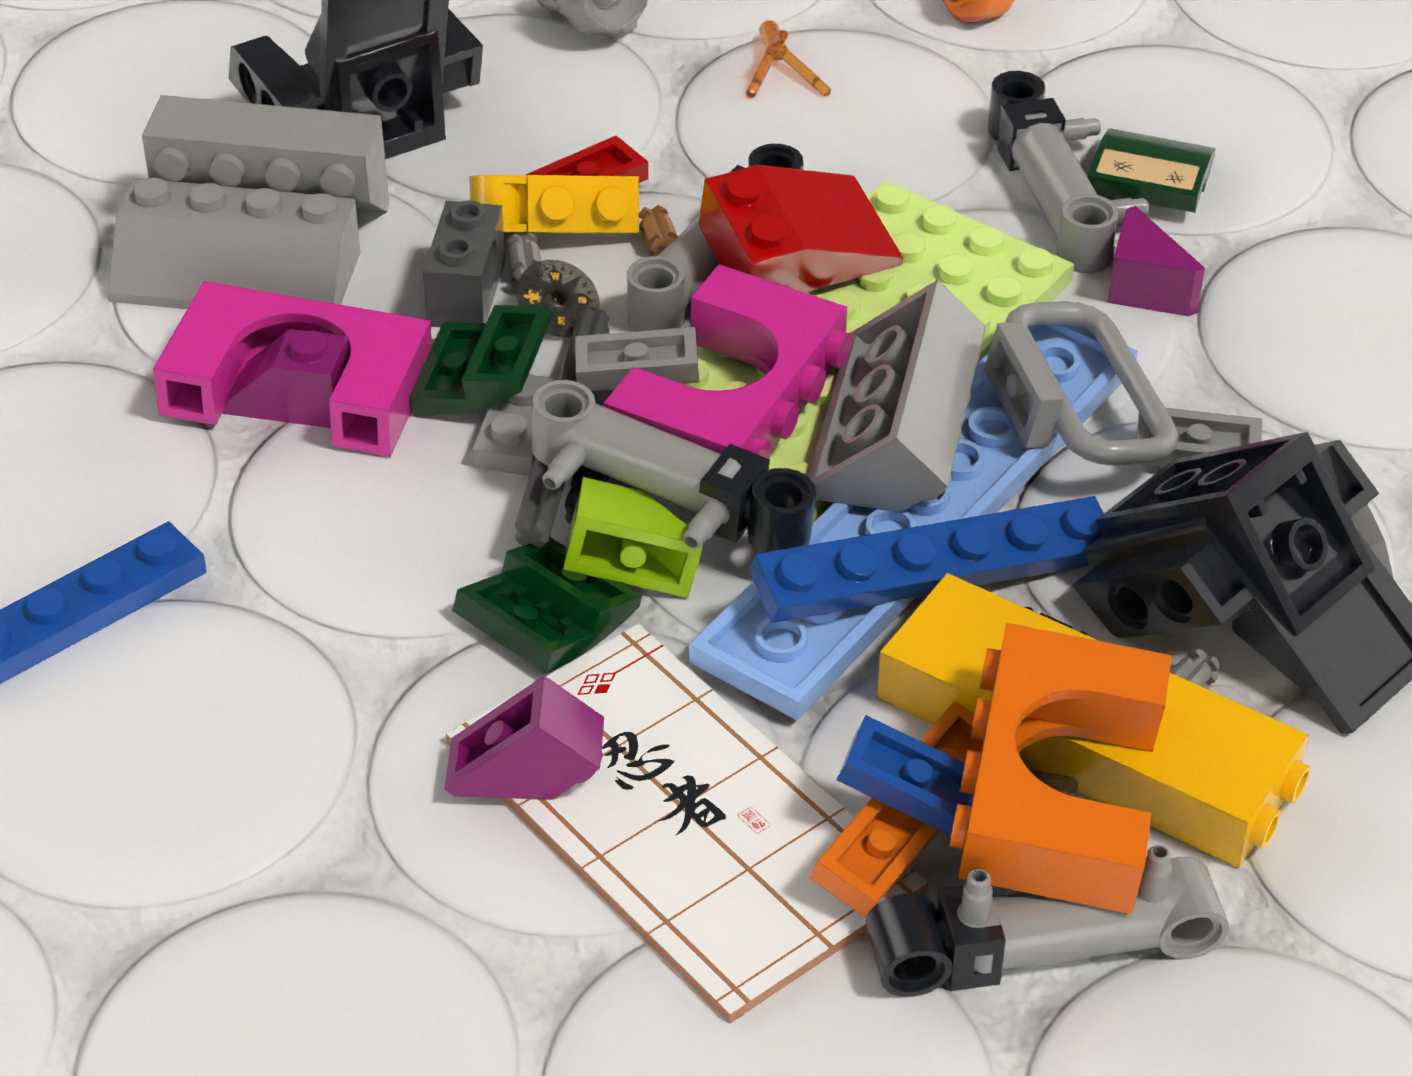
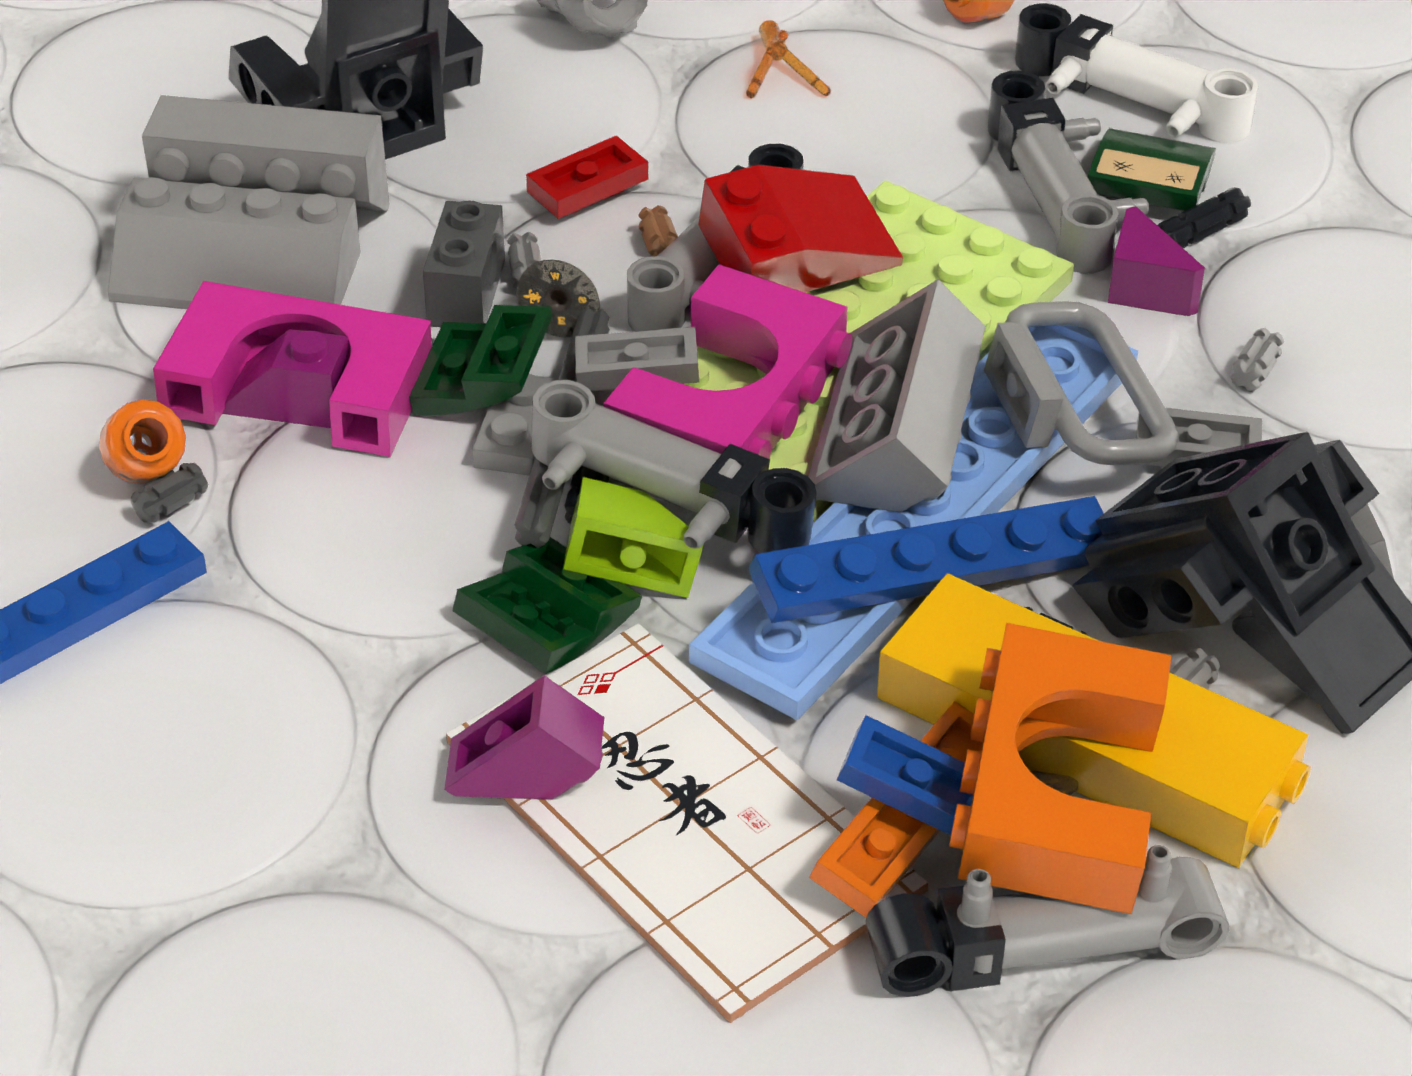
yellow plate [469,175,639,235] -> none
none -> orange head [99,399,186,484]
none -> dark grey piece [130,463,208,523]
none -> white piece [1015,3,1258,143]
none -> black axle [1157,187,1251,248]
none -> light grey piece [1230,328,1284,391]

